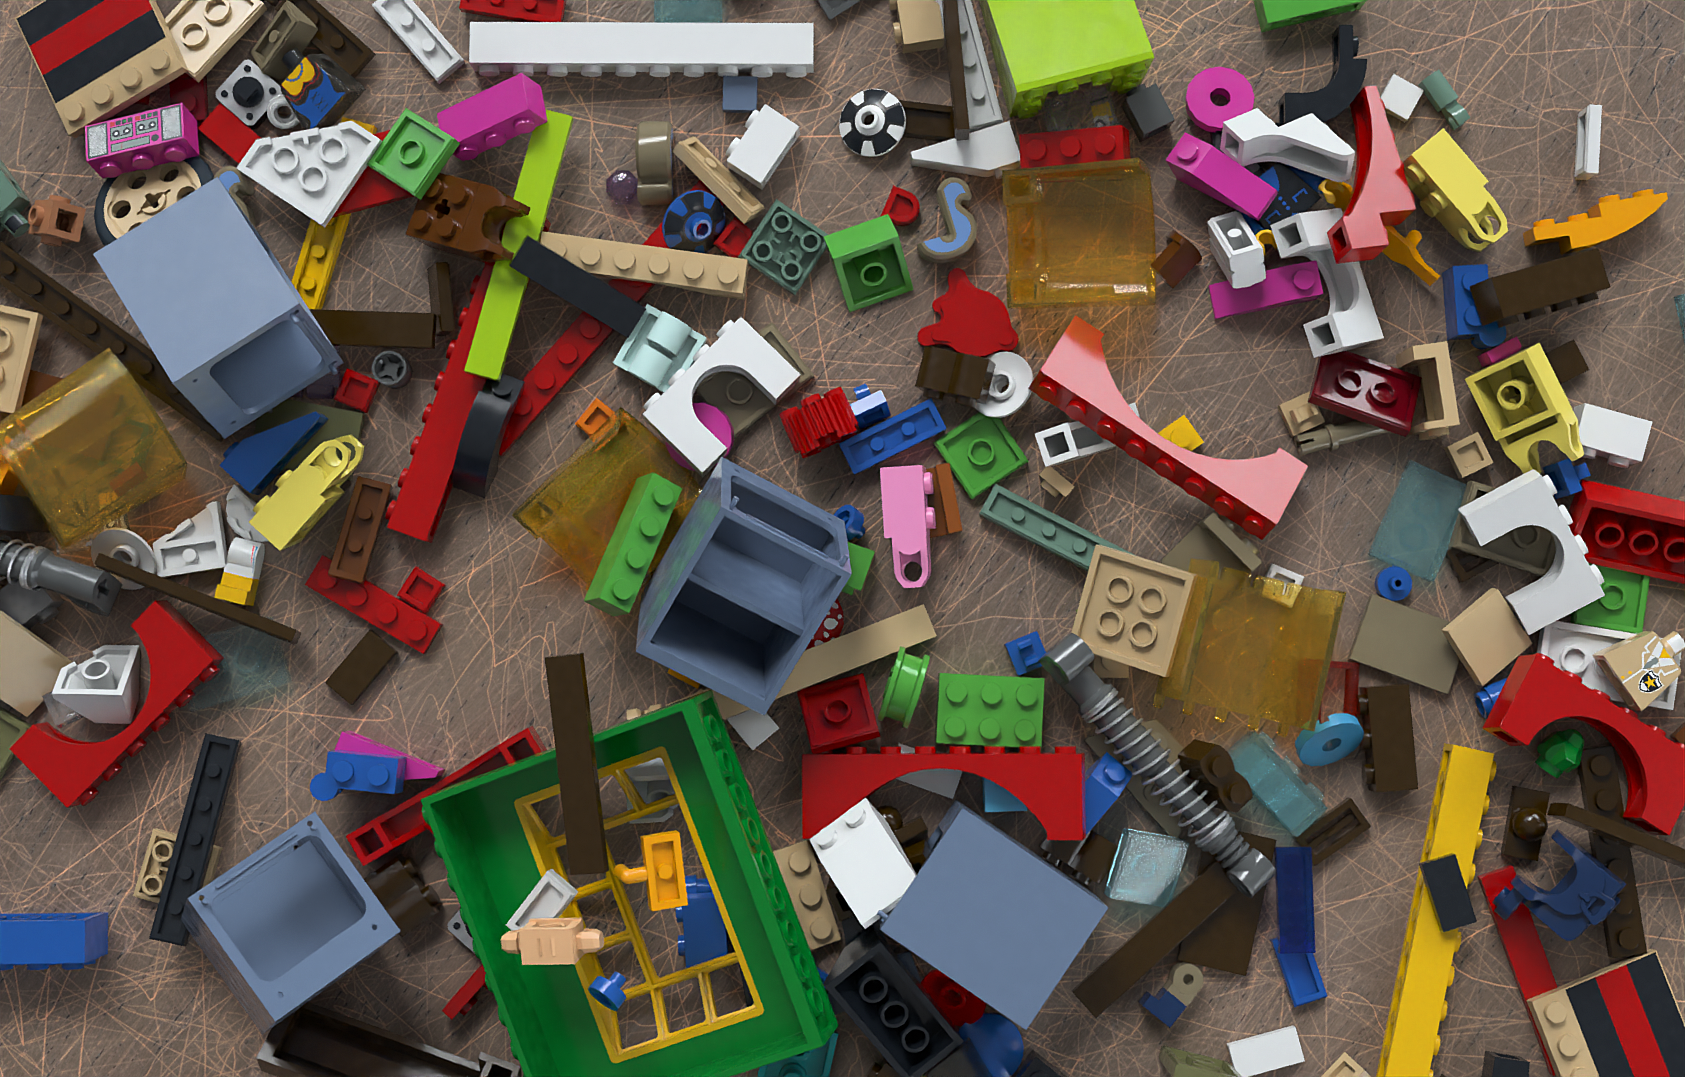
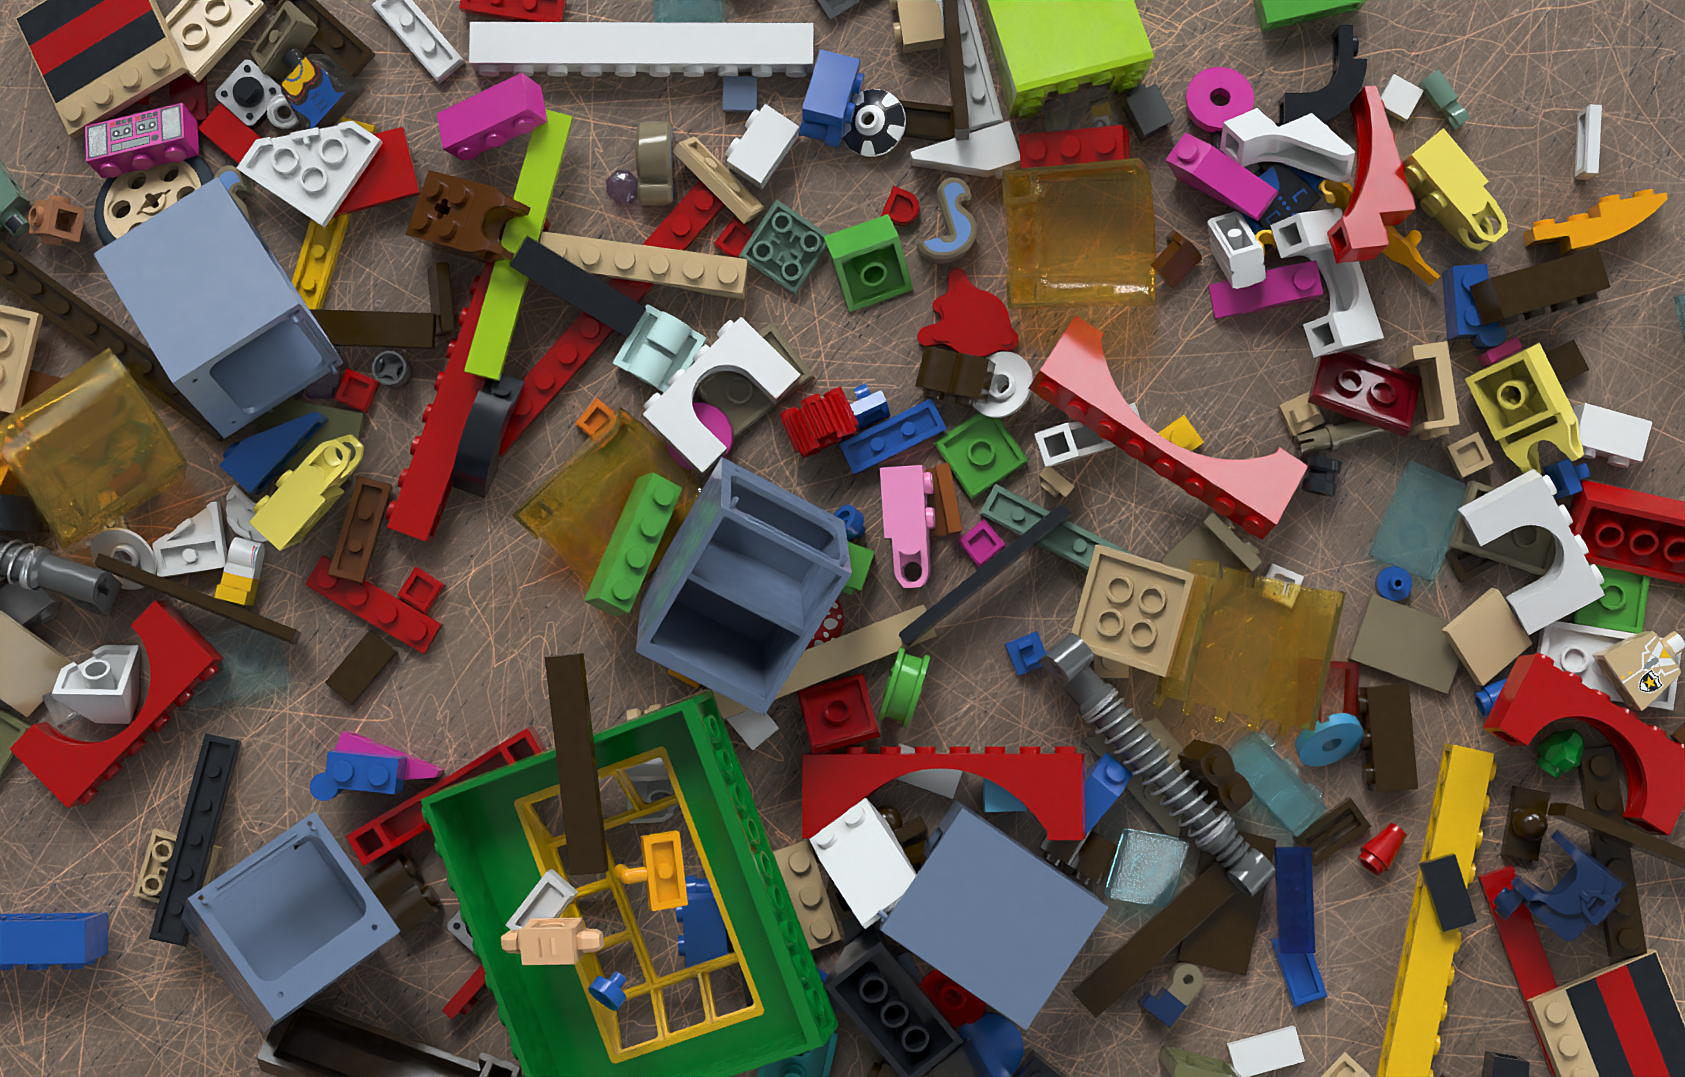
bright green tile [367,108,460,200] -> none
dish [662,190,725,253] -> none
bright green brick [935,673,1045,747] -> none
none -> hinge [799,49,865,148]
none -> black tile [899,504,1071,647]
none -> dark pink tile [957,519,1006,567]
none -> black wheel [1301,455,1343,497]
none -> red cone [1357,823,1407,876]

